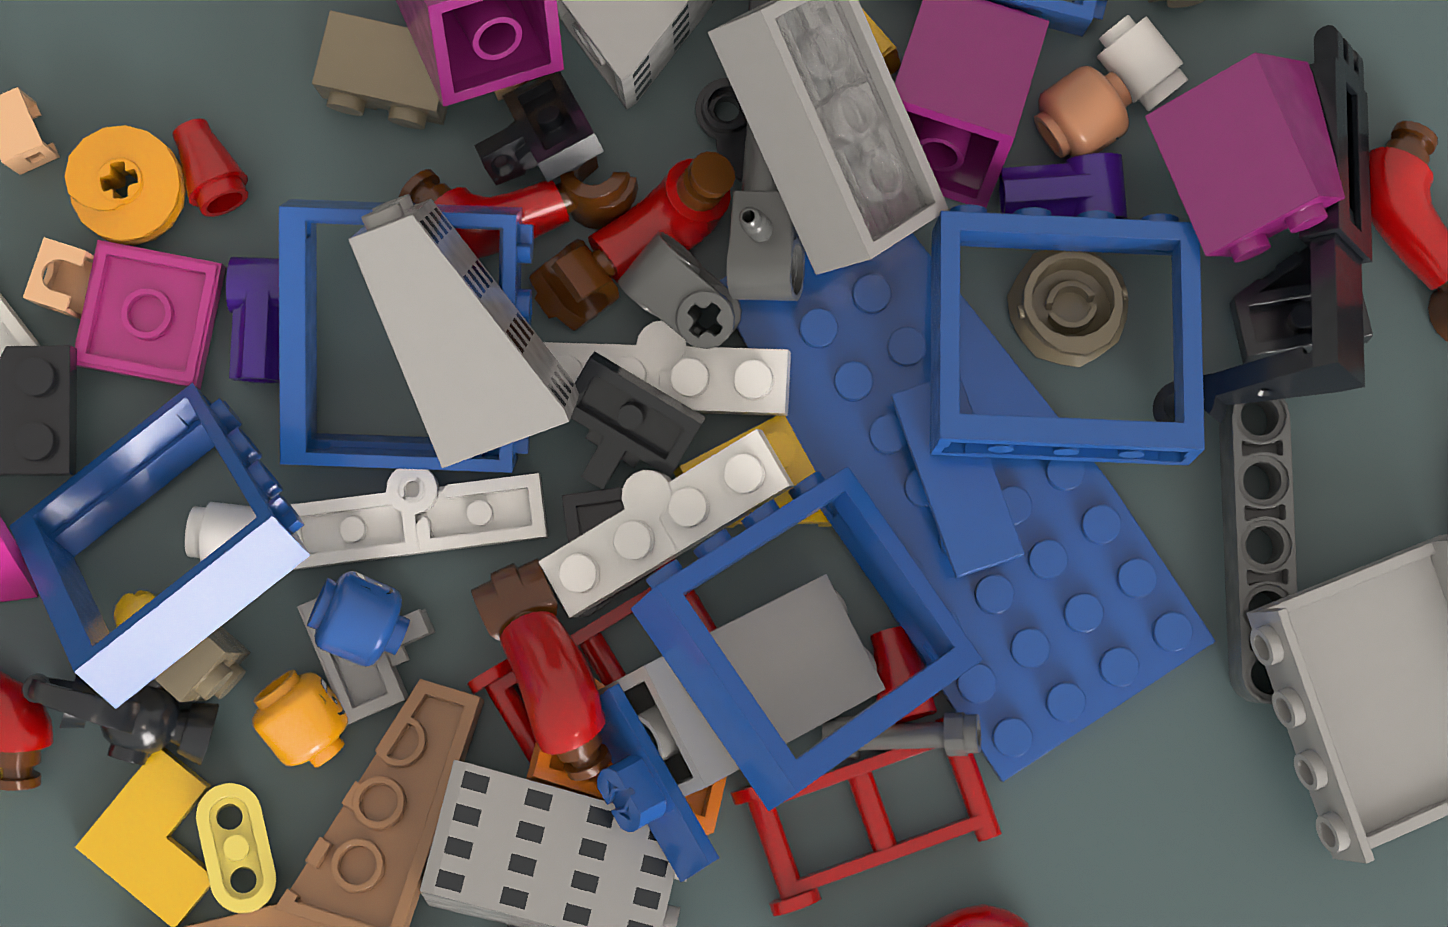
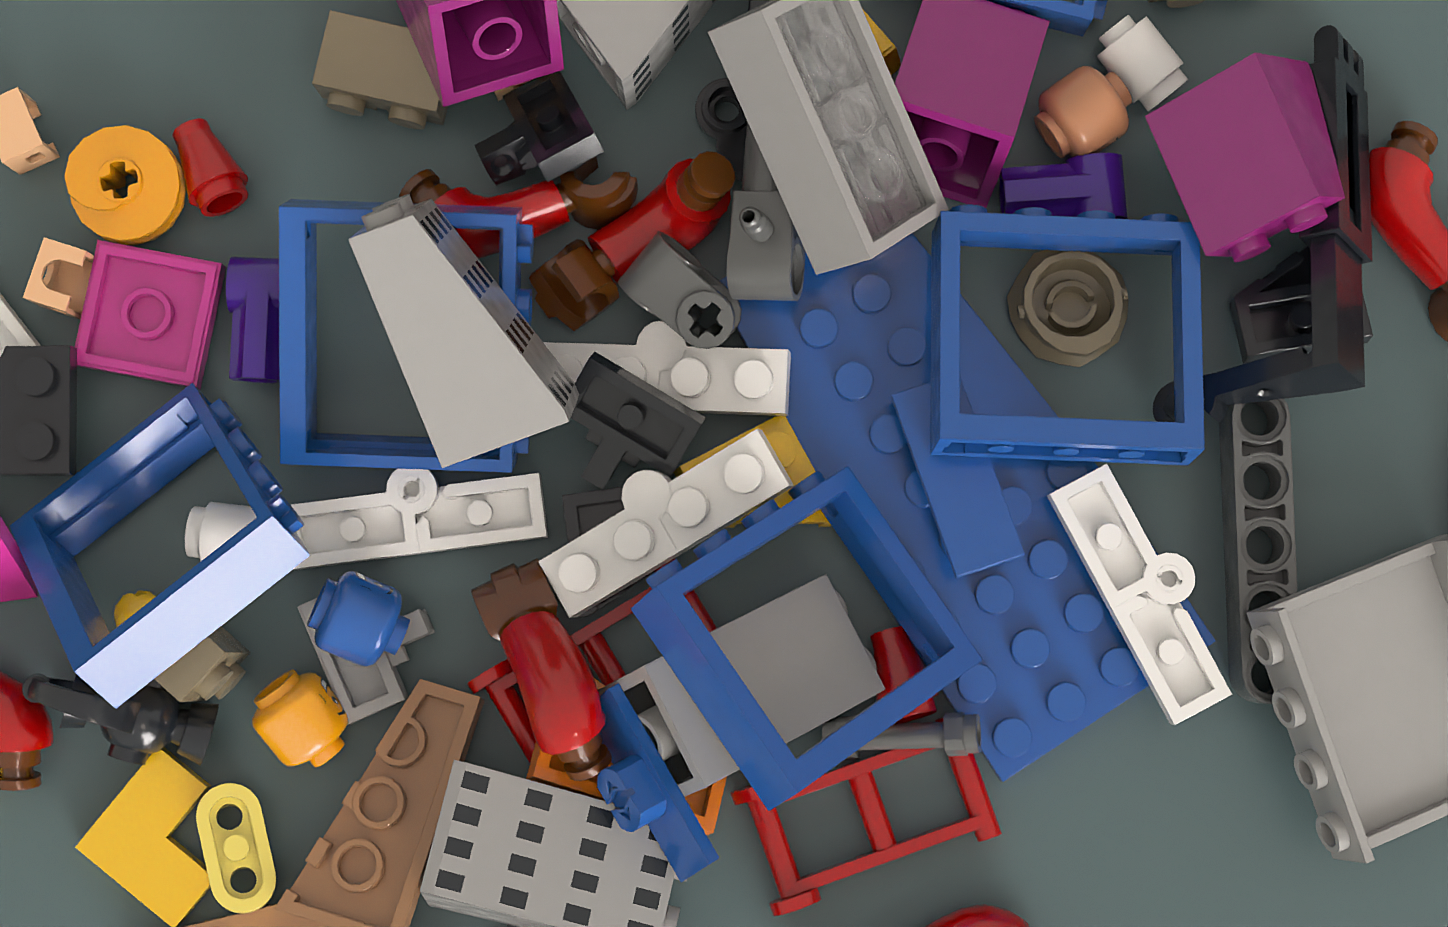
none -> white hinge [1047,464,1232,725]

